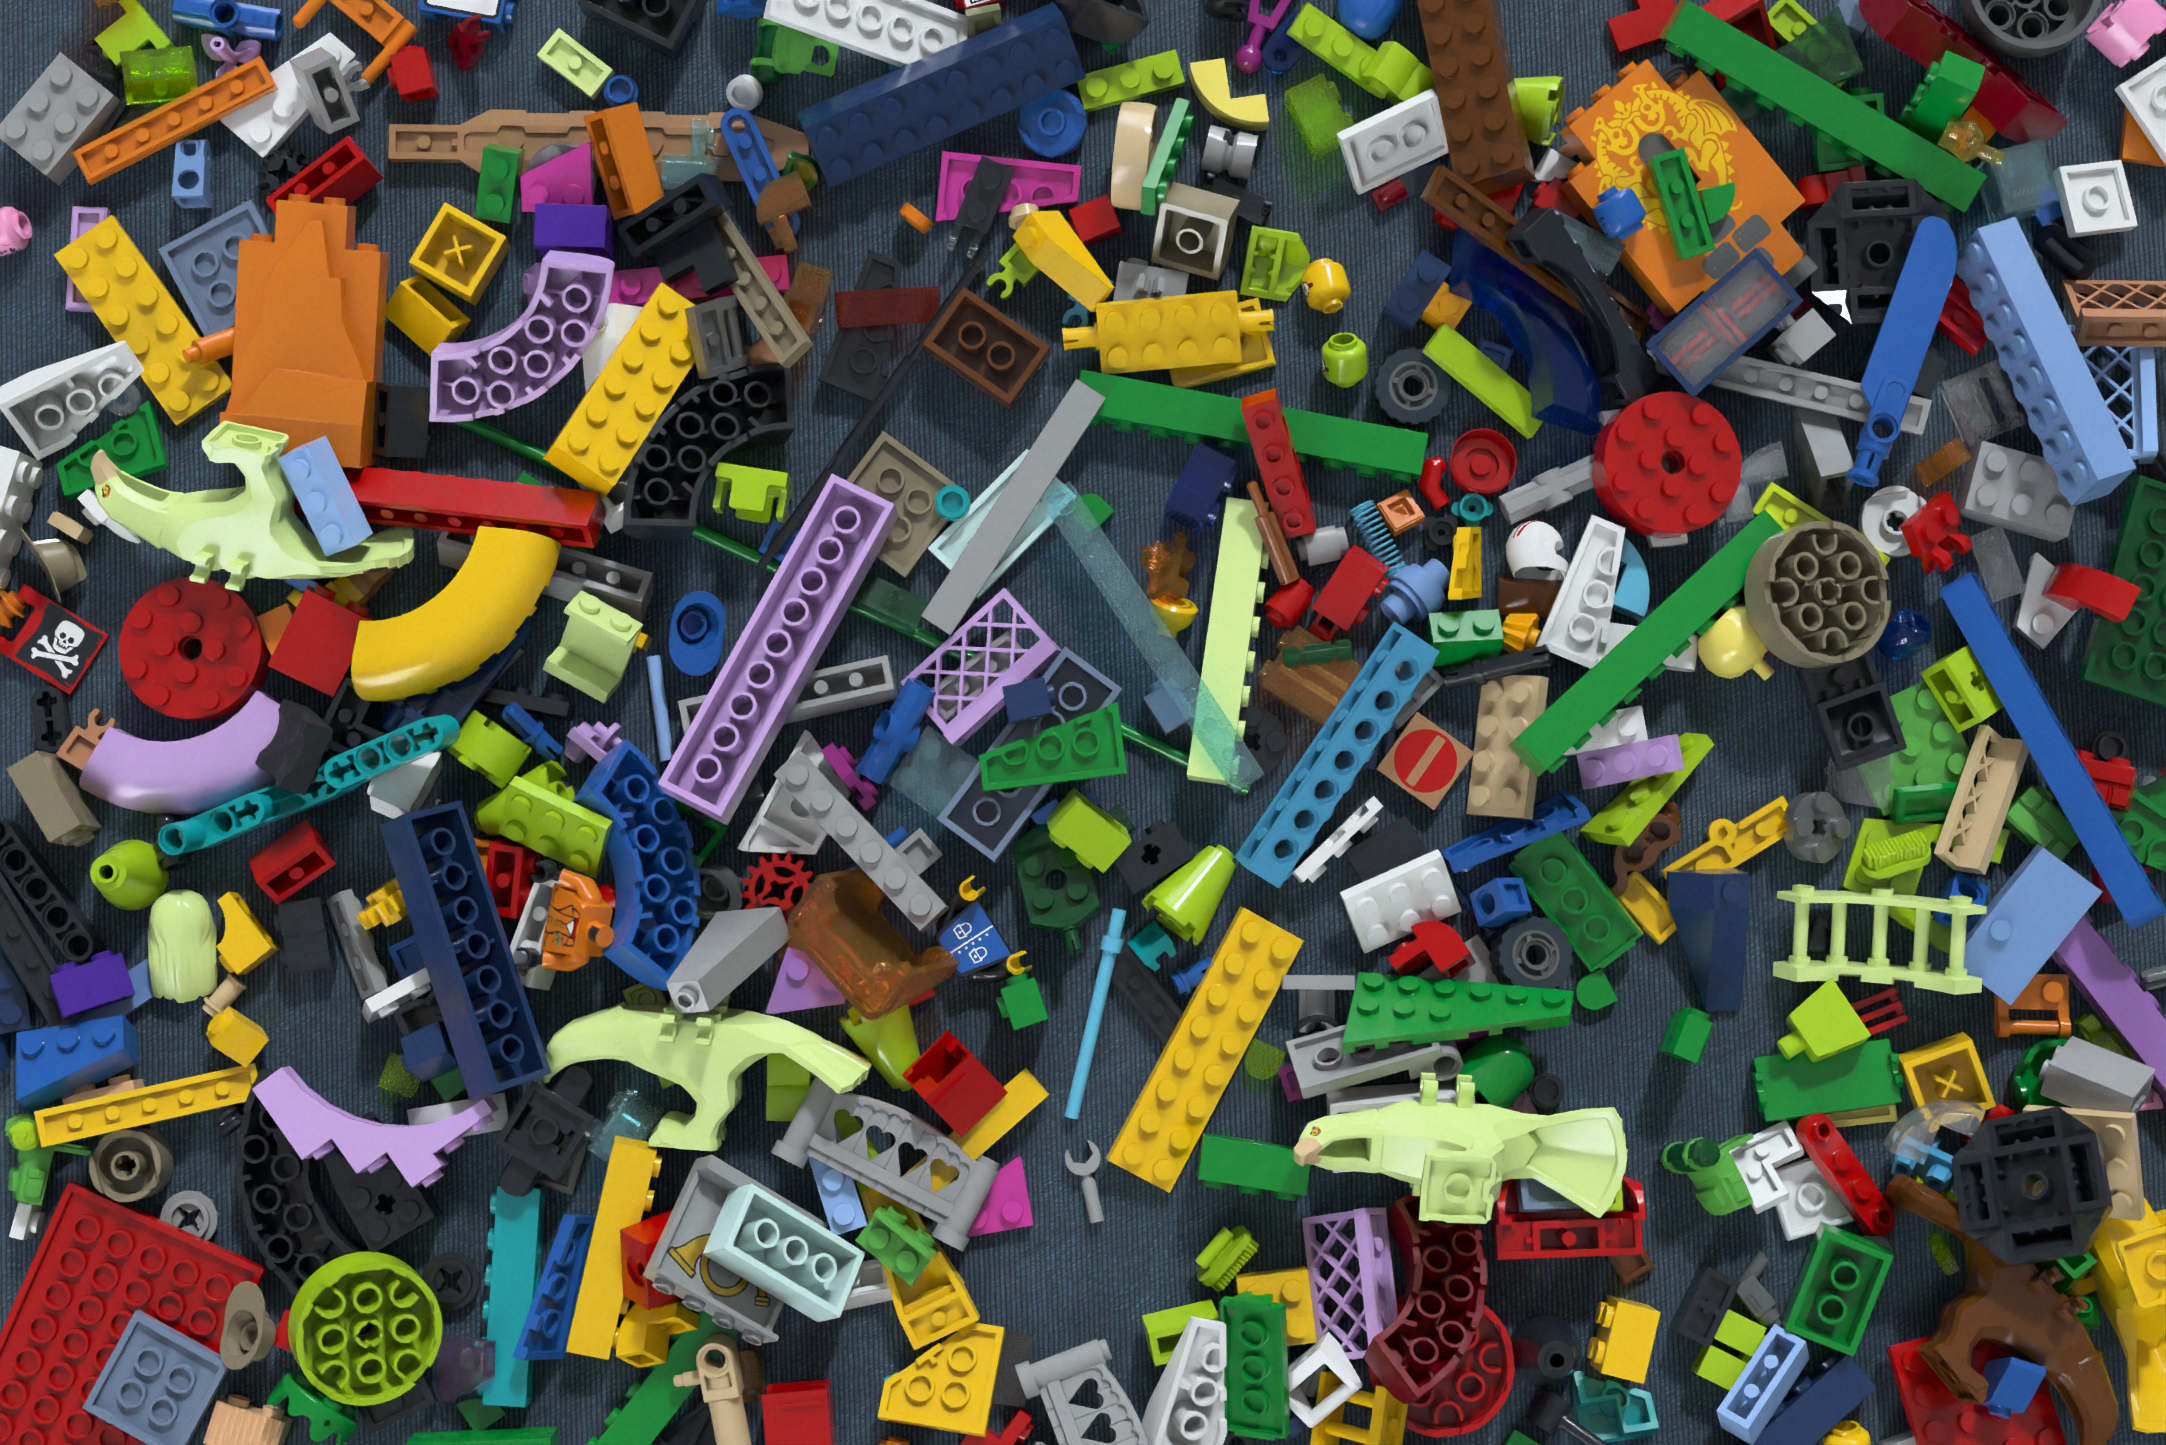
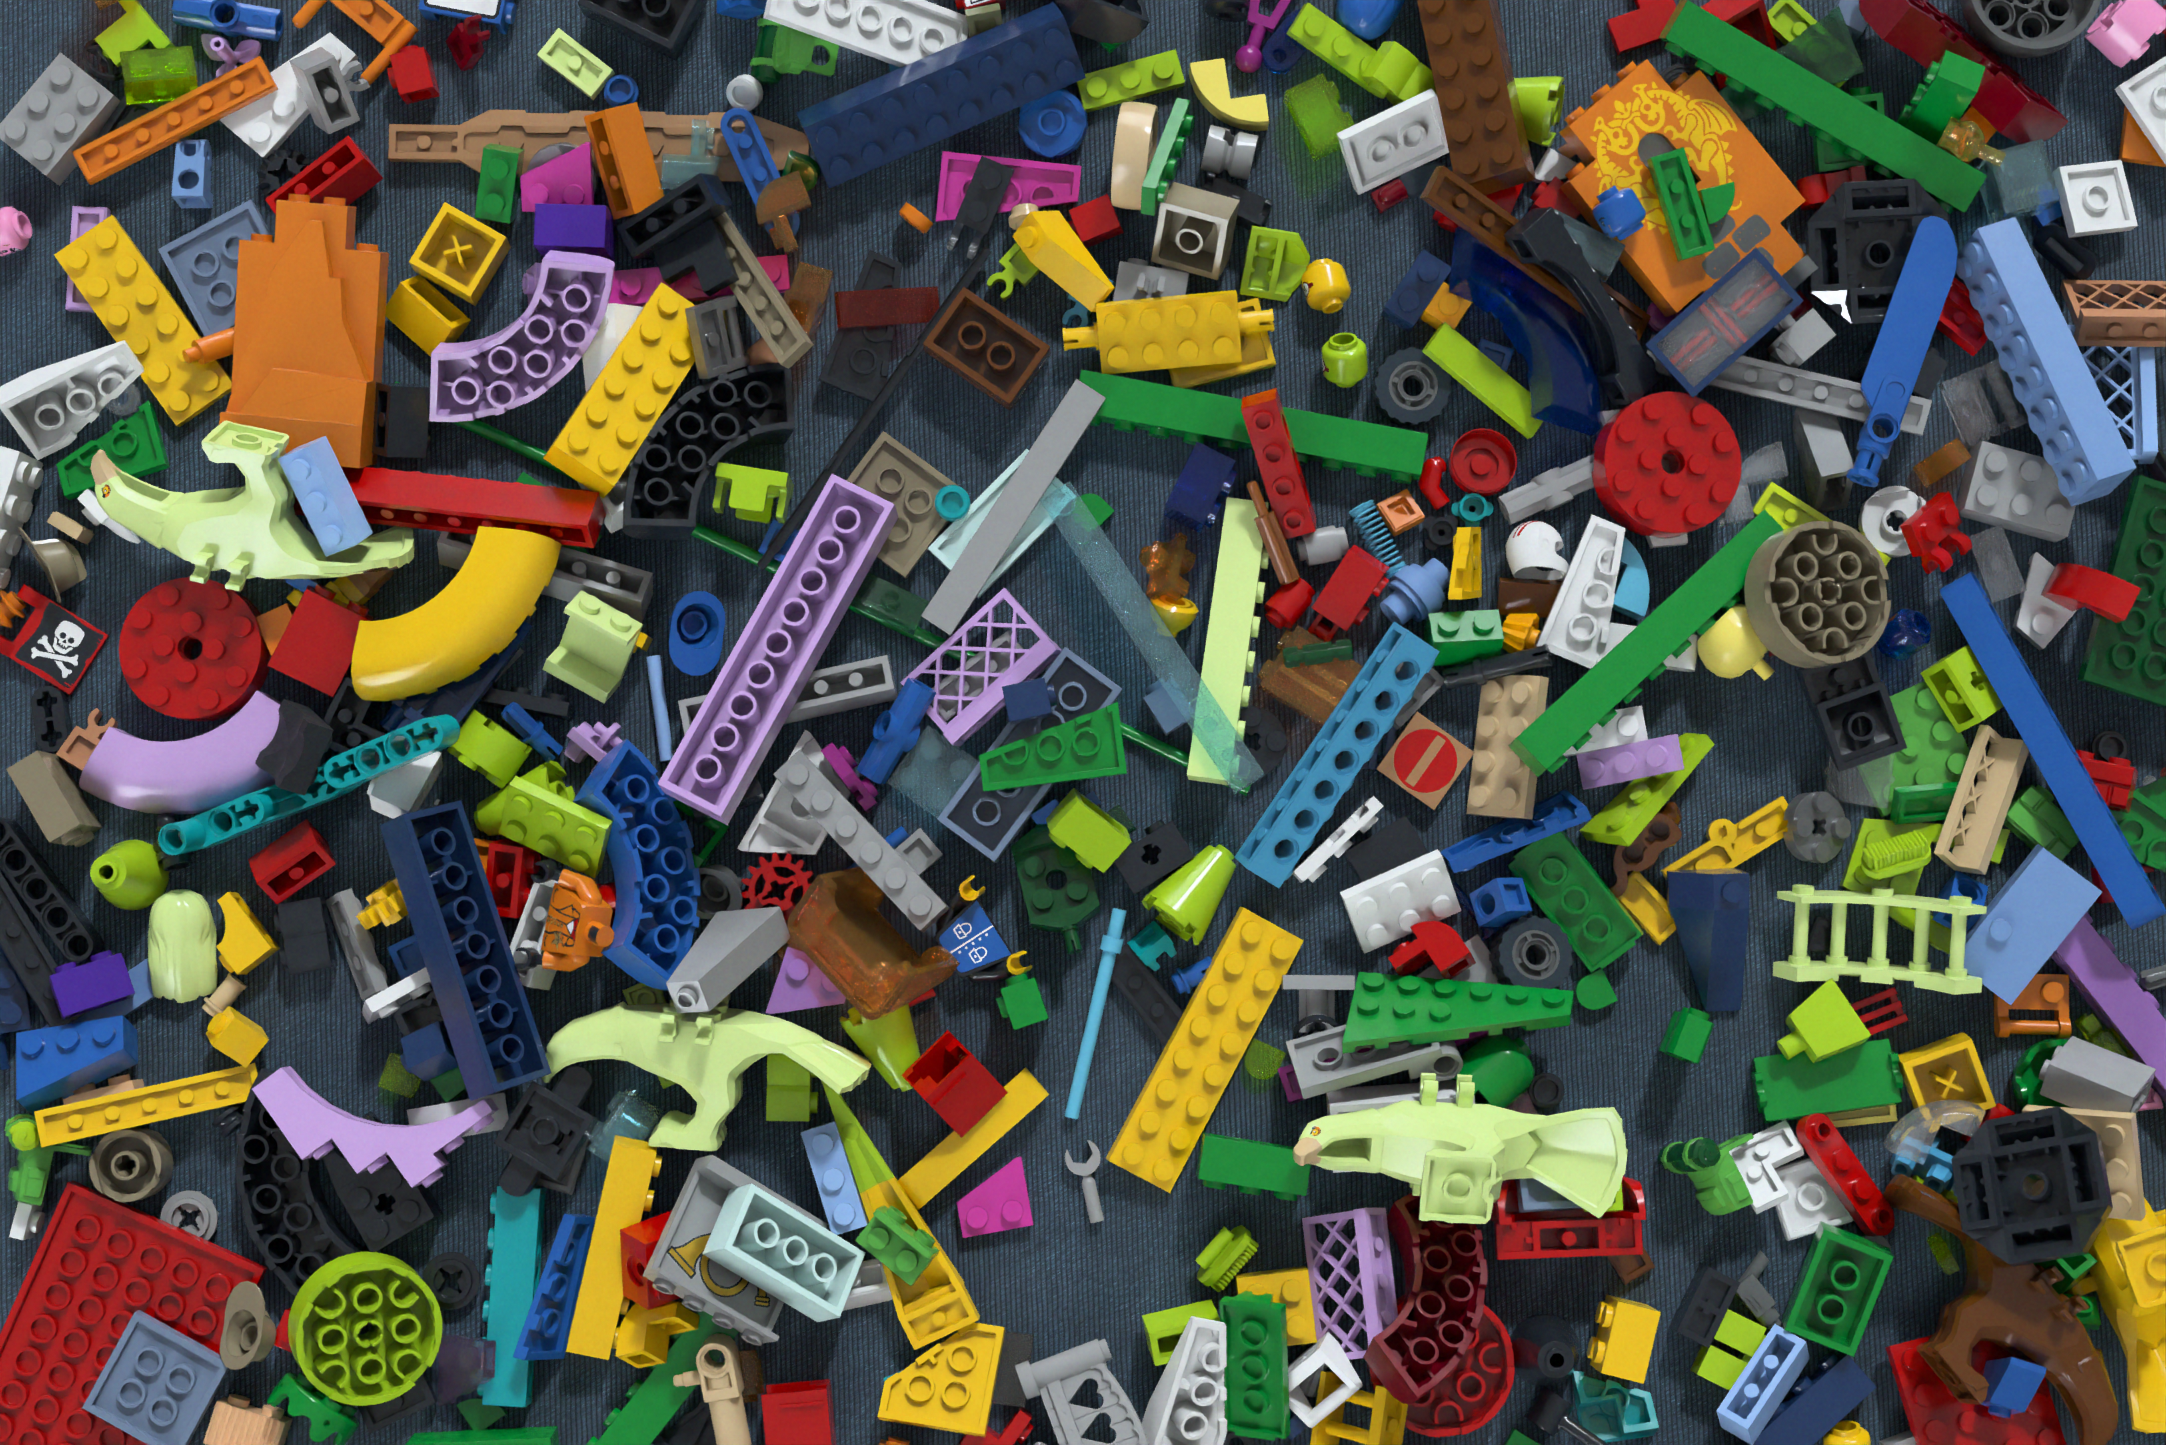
light grey piece [771,1077,1000,1252] -> none

